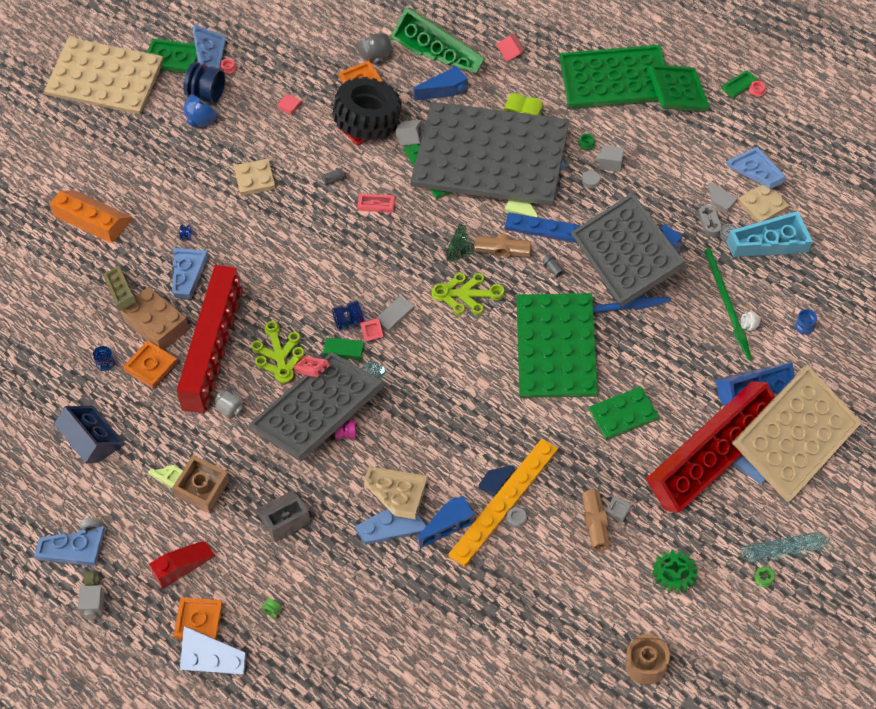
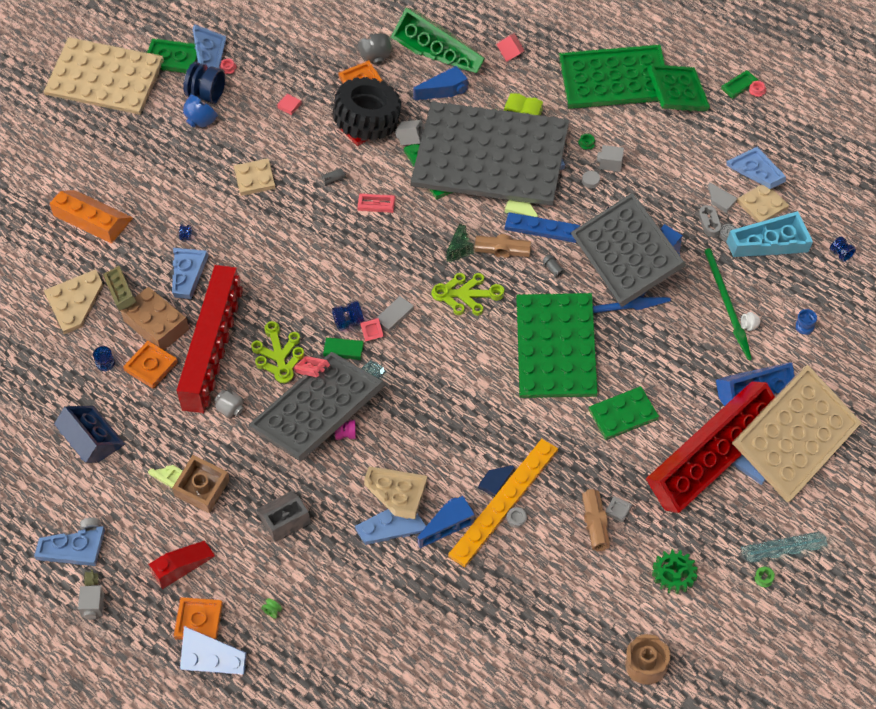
none -> tan plate [44,269,103,334]
none -> clear blue wheel [829,236,856,262]

